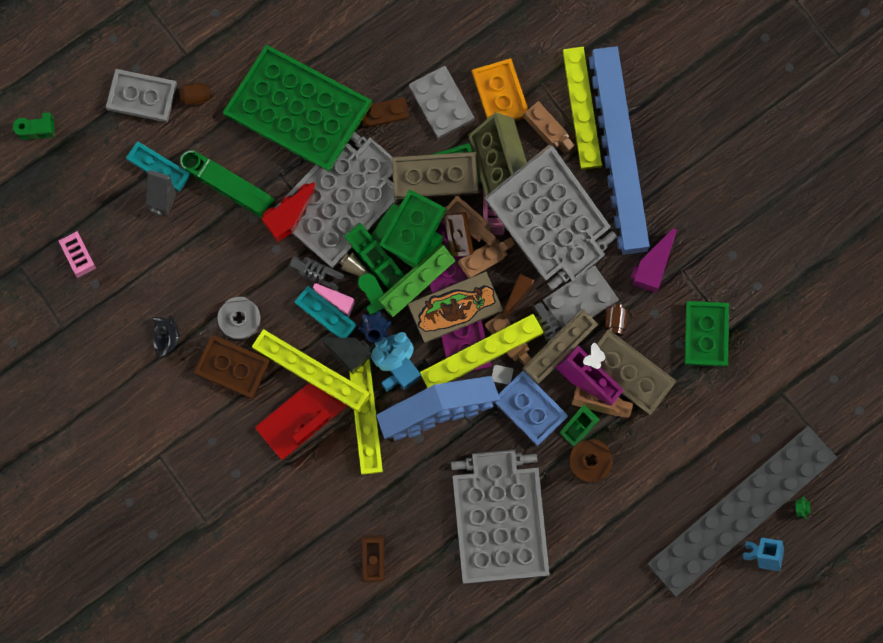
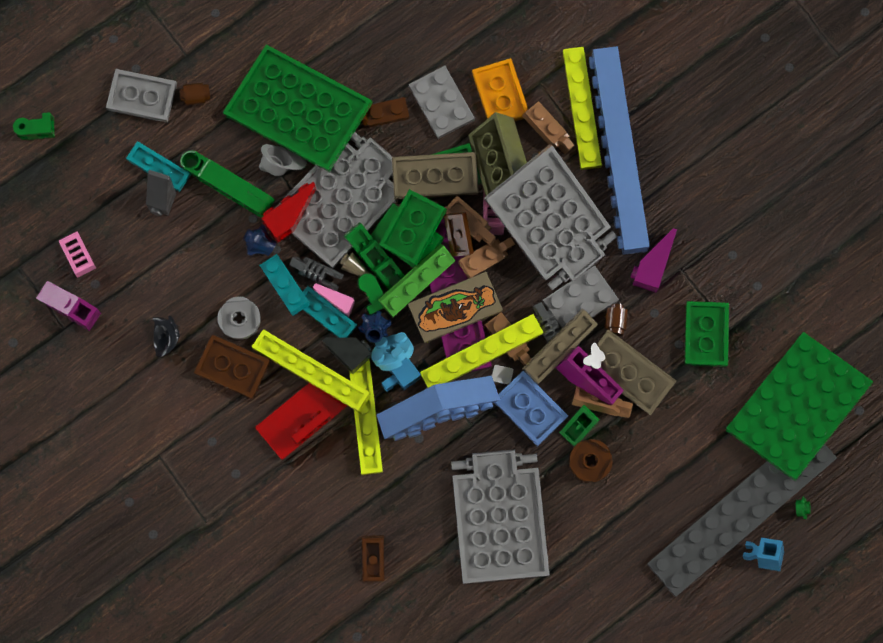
reddish brown slope [502,274,534,319] -> none
none -> magenta slope [36,281,101,331]
none -> dark blue rock [243,225,276,256]
none -> light grey piece [259,144,307,176]
none -> teal plate [259,254,310,316]
none -> green plate [726,332,873,482]

